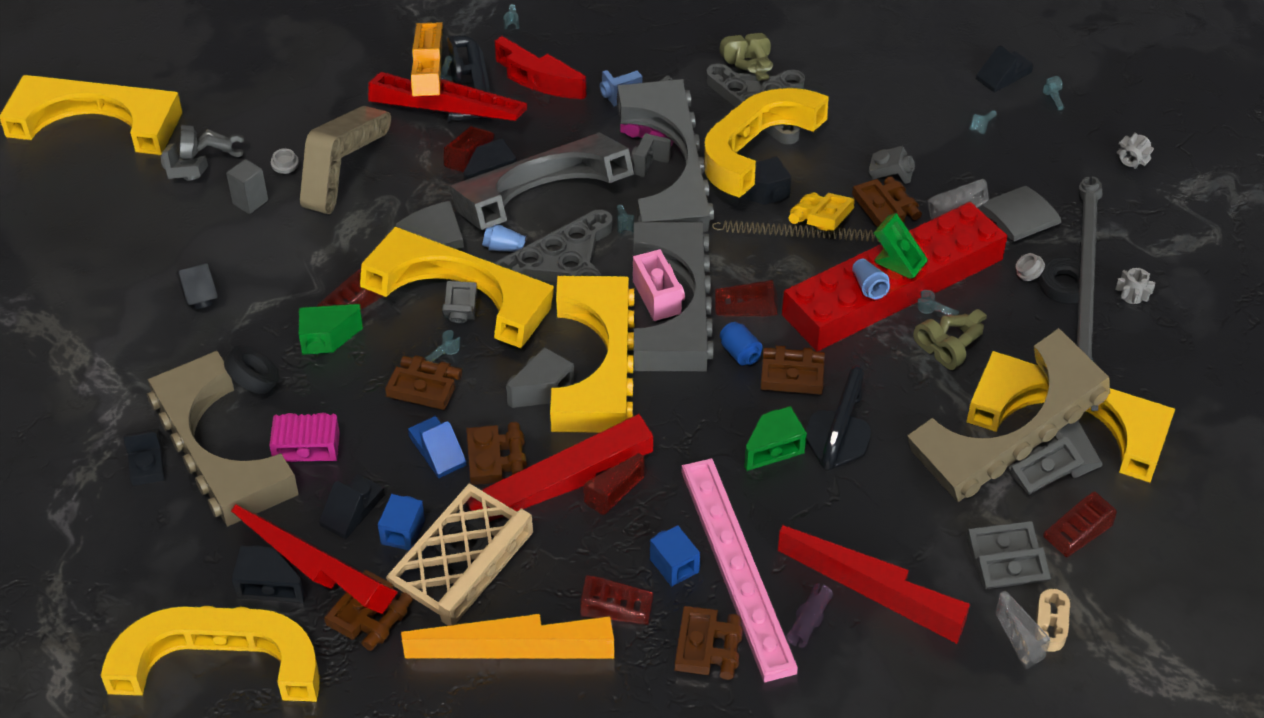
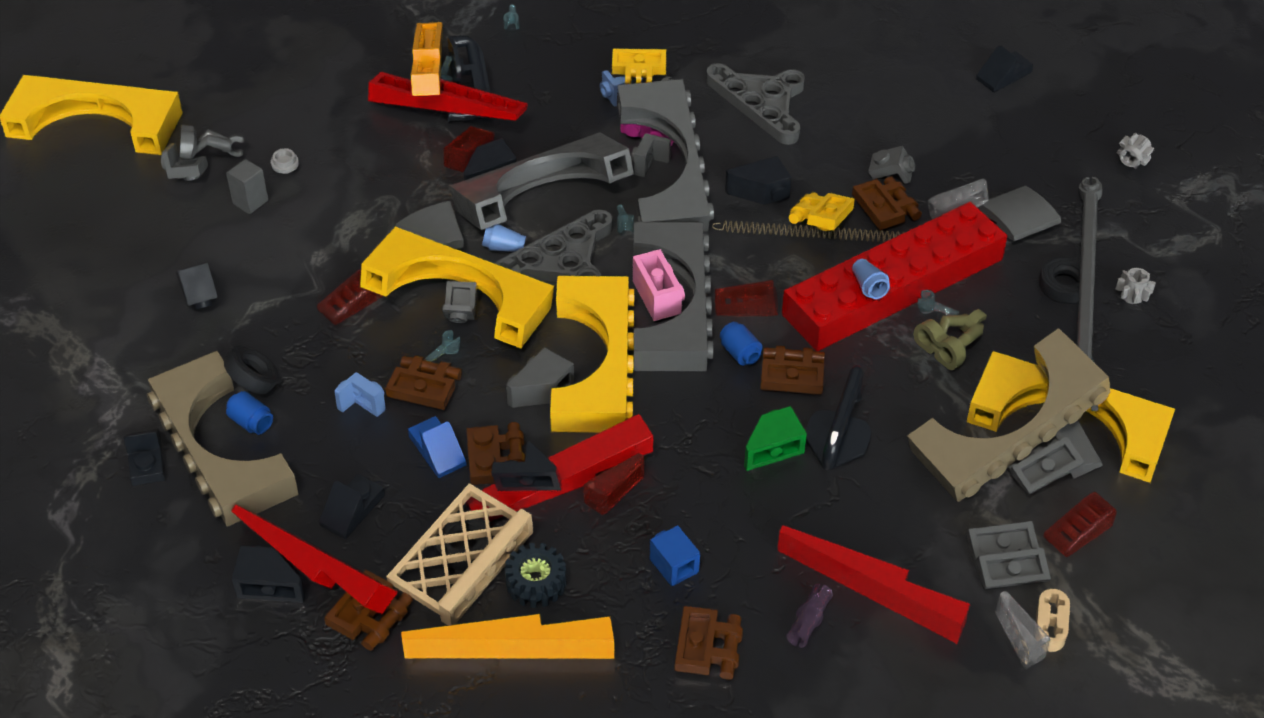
yellow arch [101,605,320,702] -> none
dark pink brick [269,413,340,462] -> none
green slope [299,304,363,355] -> none
dark tan beam [300,106,391,214] -> none
blue brick [378,494,425,550] -> none
red slope [495,36,586,99] -> none
clear red slope [581,575,653,624] -> none
bright pink tile [682,458,798,682] -> none
yellow arch [704,88,829,198] -> none
olive piece [720,33,773,80] -> none
green slope [874,213,928,279] -> none
clear light blue hand [969,111,997,134] -> none
light grey plate [1016,253,1045,281] -> none
clear light blue hand [1043,76,1064,110] -> none
none -> blue brick [226,391,273,435]
none -> medium blue bracket [334,372,386,417]
none -> black slope [491,441,562,491]
none -> black bush [505,543,566,608]
none -> yellow hinge [612,49,666,84]

